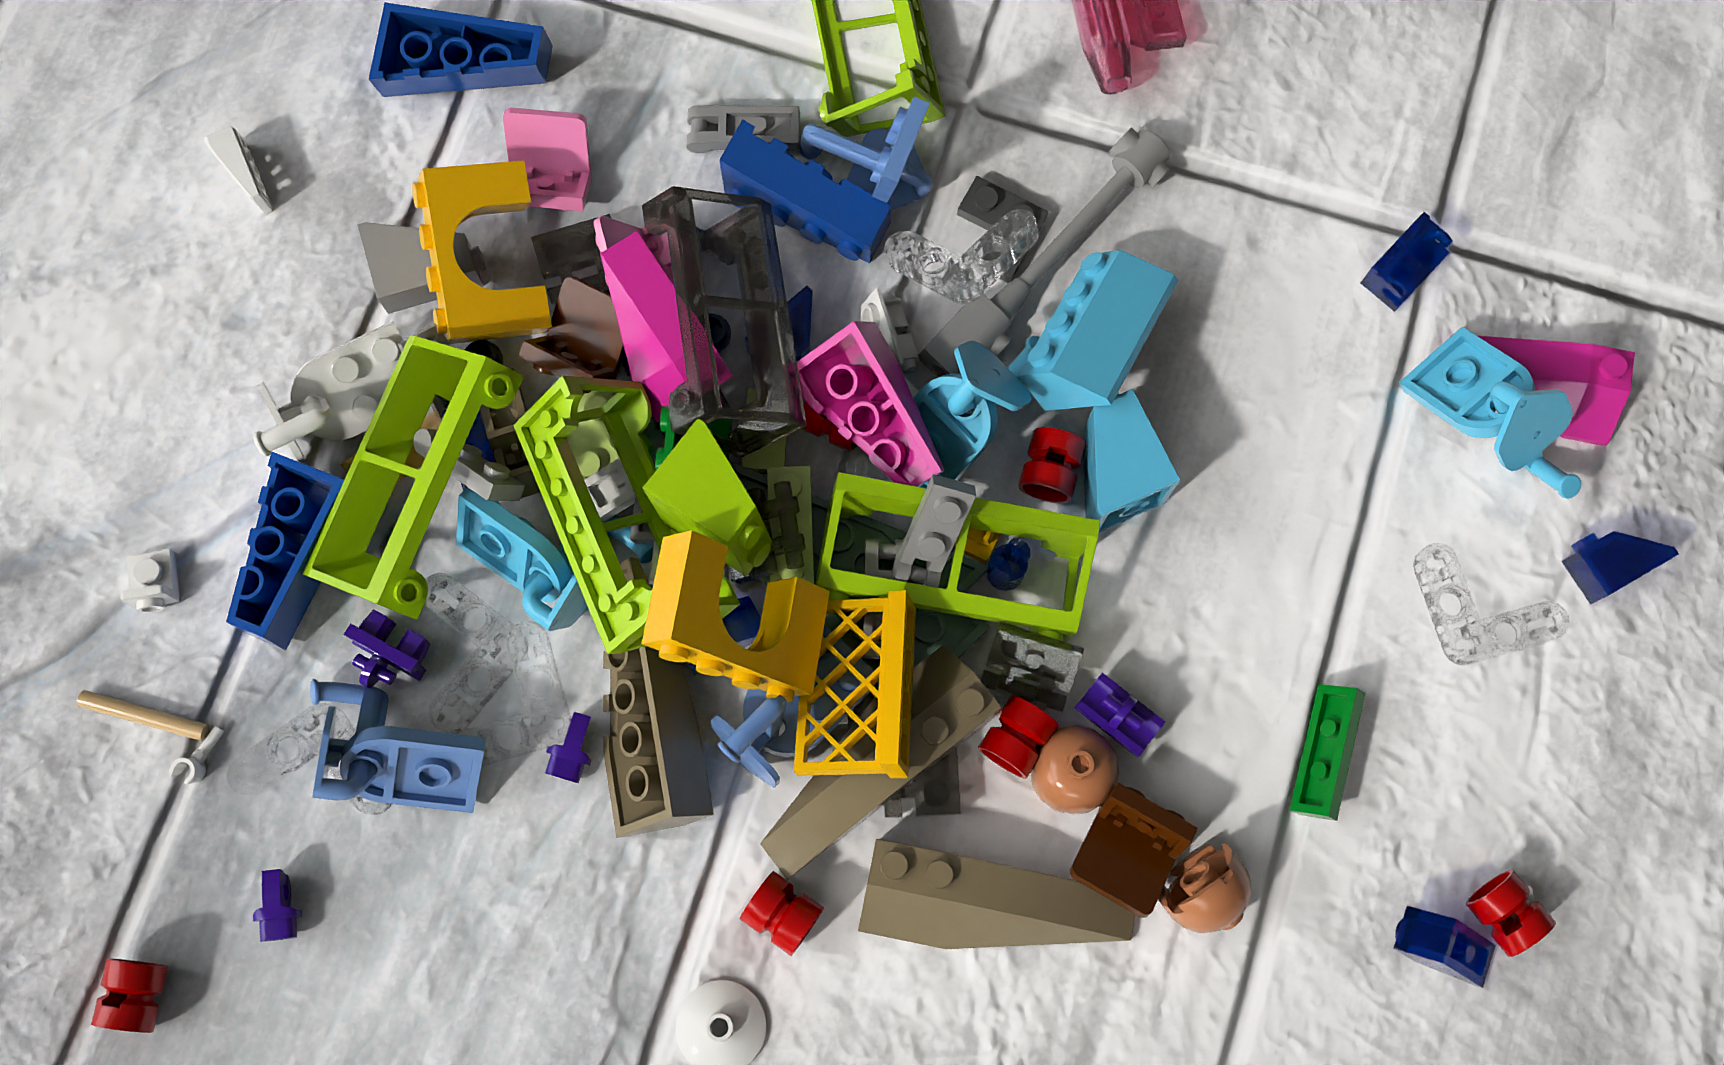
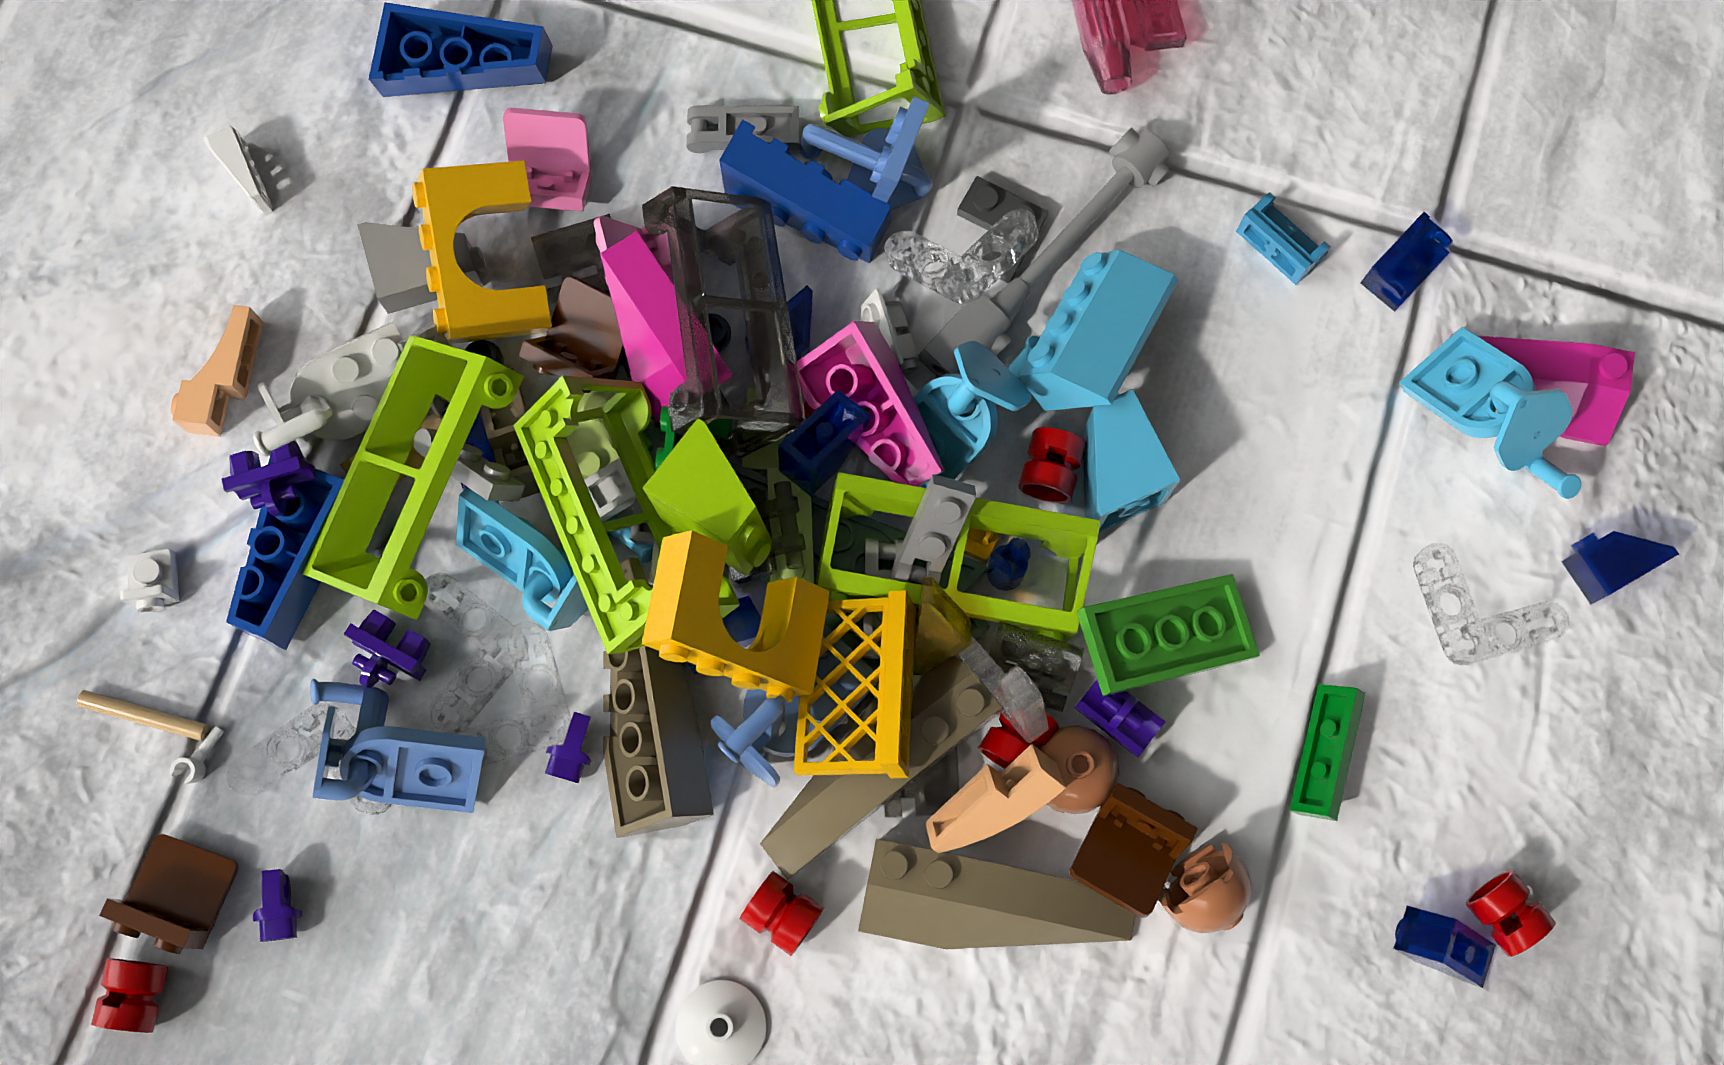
none -> reddish brown bracket [99,834,239,954]
none -> light nougat slope [171,305,263,437]
none -> dark purple hips [221,441,317,516]
none -> clear blue slope [778,389,871,497]
none -> clear yellow slope [913,577,971,675]
none -> light nougat slope [925,744,1066,853]
none -> clear beam [950,633,1049,744]
none -> bright green plate [1076,574,1260,696]
none -> dark azure hinge [1236,192,1331,285]

